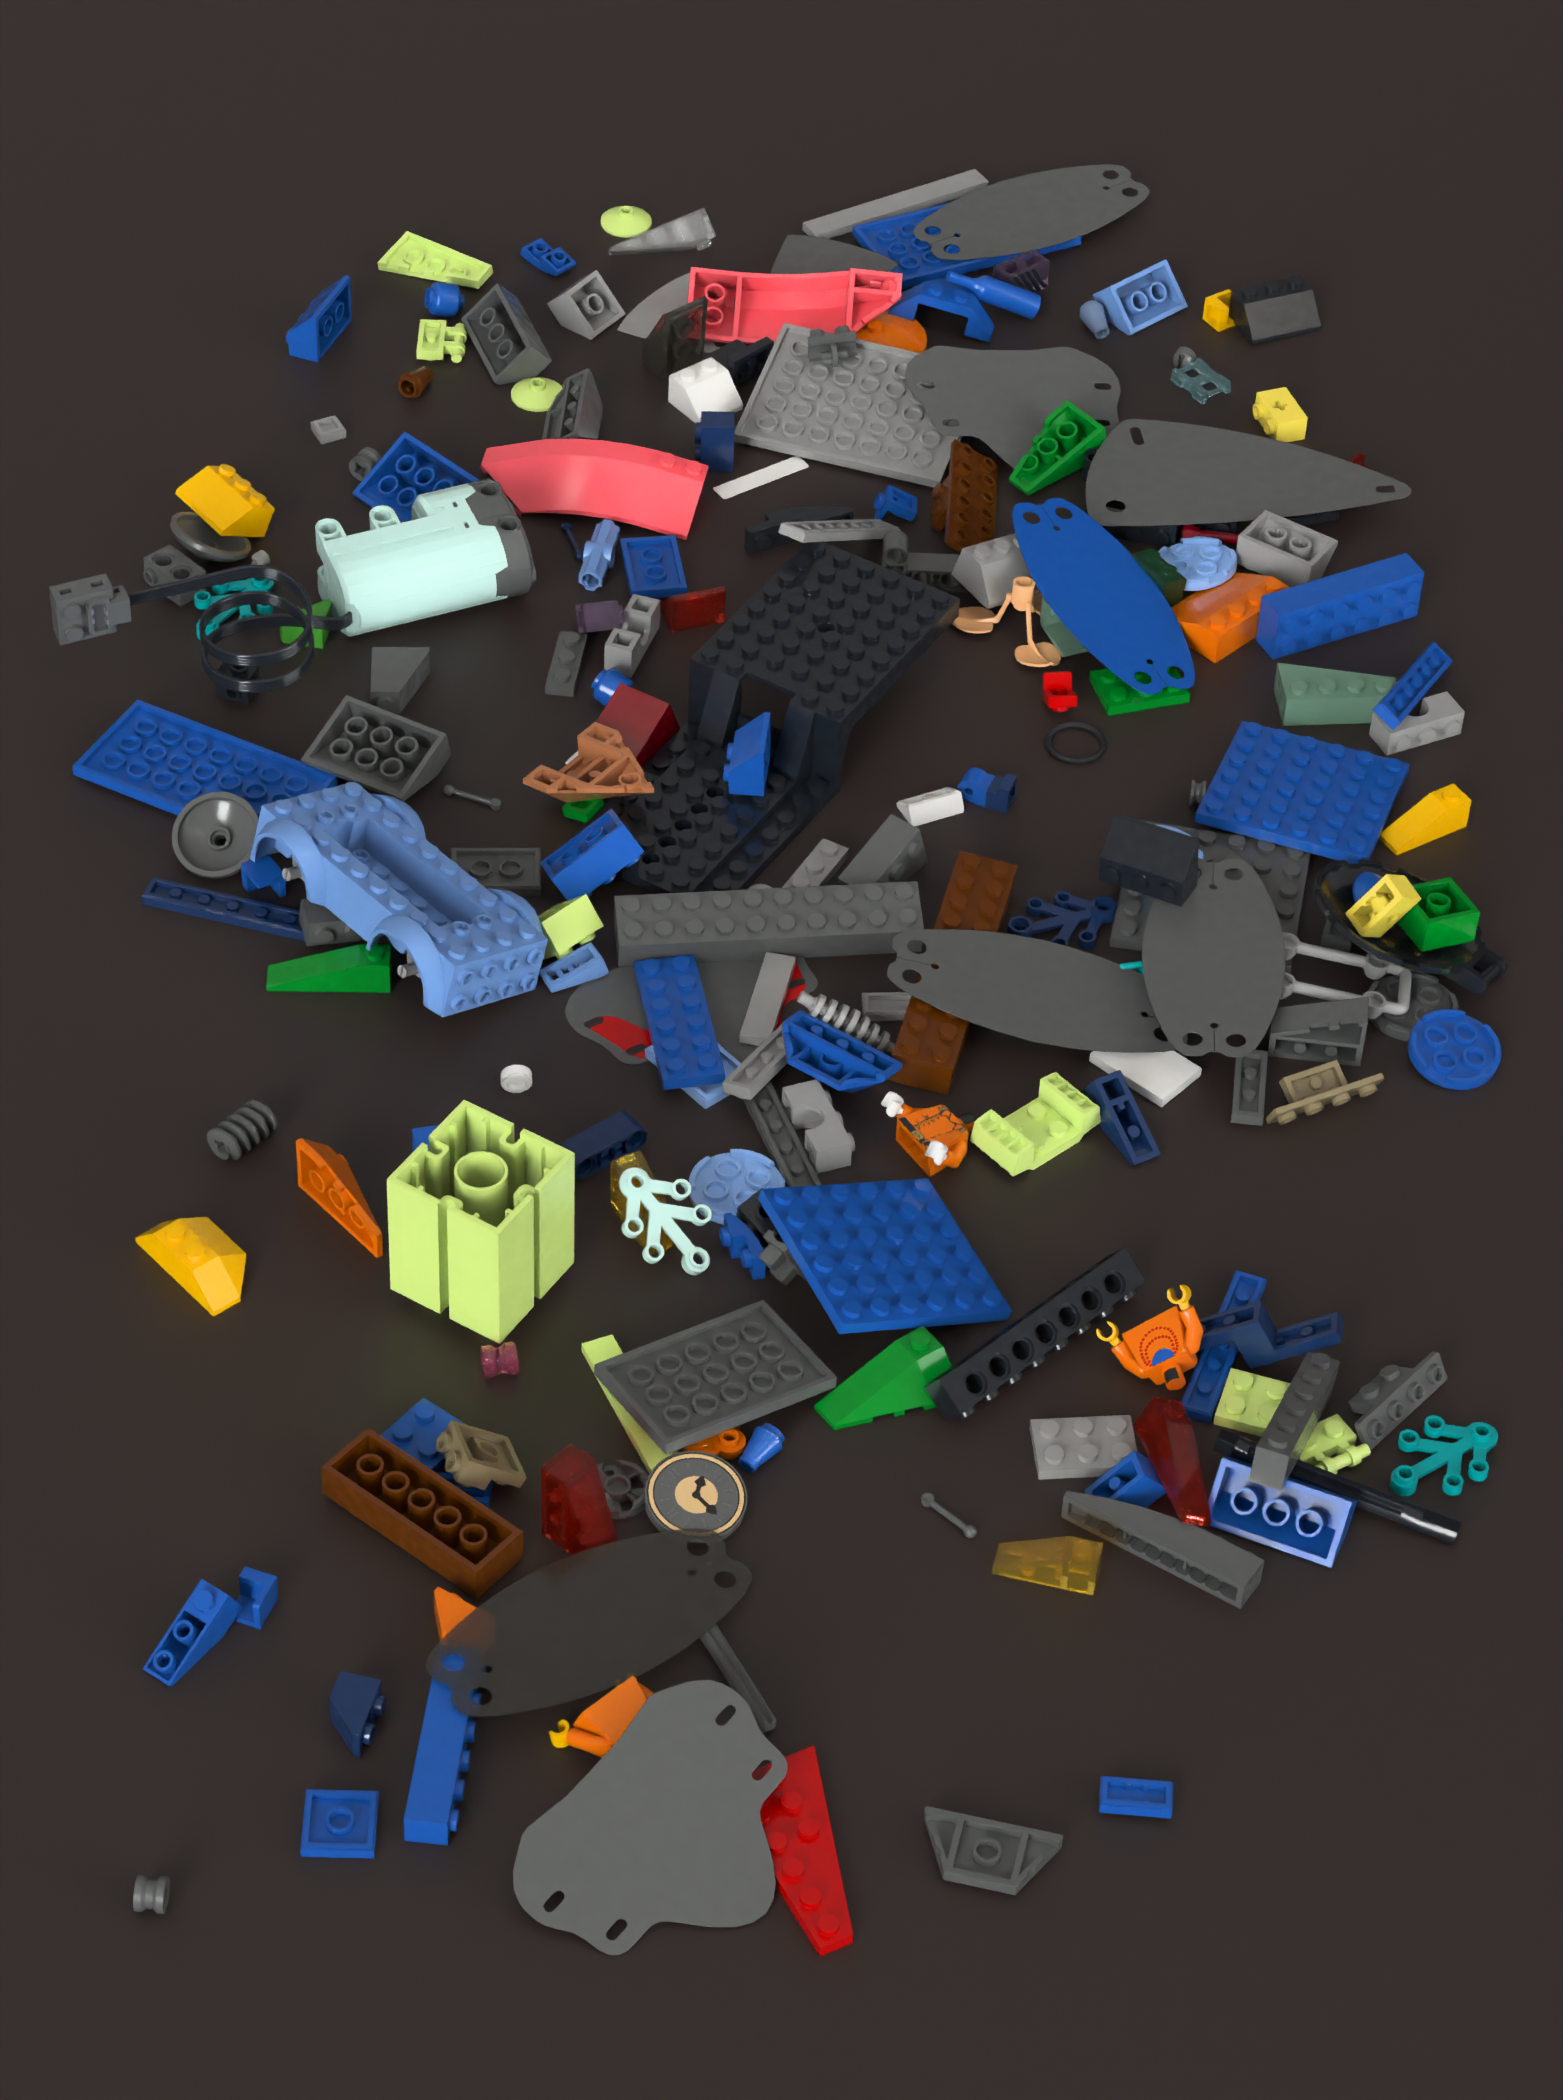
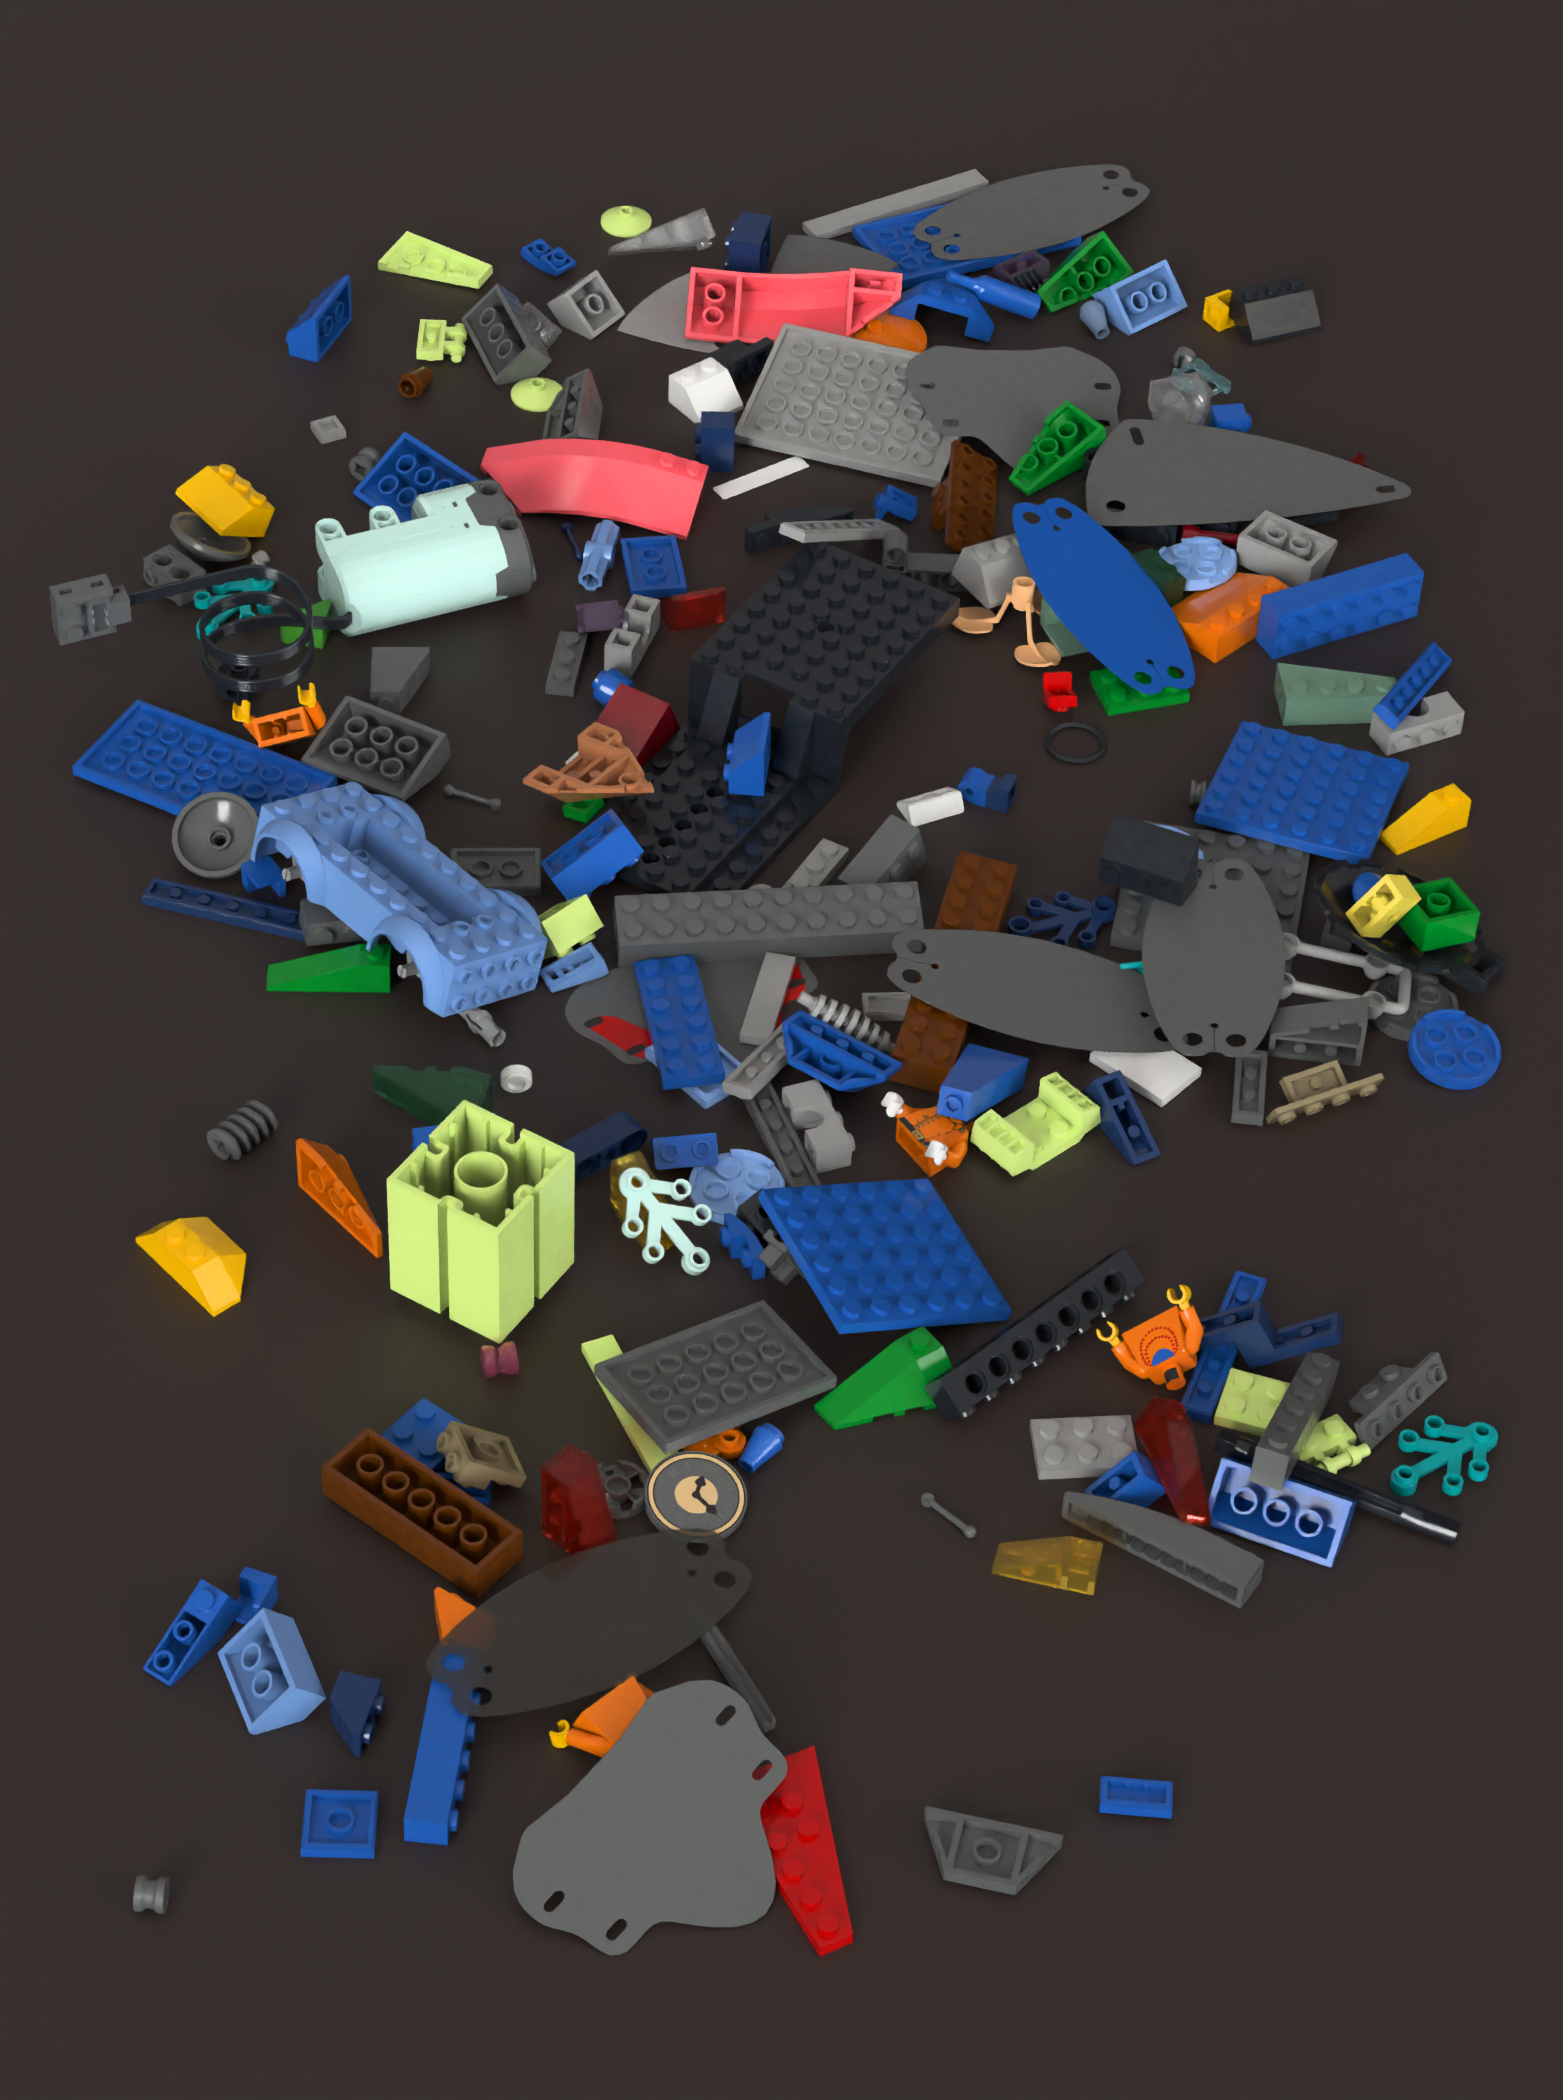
blue head [424,282,465,318] -> none
clear smoke slope [642,296,708,381] -> none
dark grey hips [807,325,857,367] -> none
light yellow brick [1252,387,1308,443] -> none
none -> medium blue slope [217,1608,327,1735]
none -> orange torso [232,683,326,748]
none -> clear green wedge [372,1065,493,1126]
none -> light grey pin [458,1007,506,1047]
none -> clear plate [523,301,562,350]
none -> blue bracket [649,1133,719,1170]
none -> dark blue brick [724,211,772,273]
none -> blue slope [936,1043,1029,1122]
none -> green wedge [1034,231,1134,313]
none -> clear wedge [1147,371,1212,426]
none -> blue brick [1209,403,1252,433]

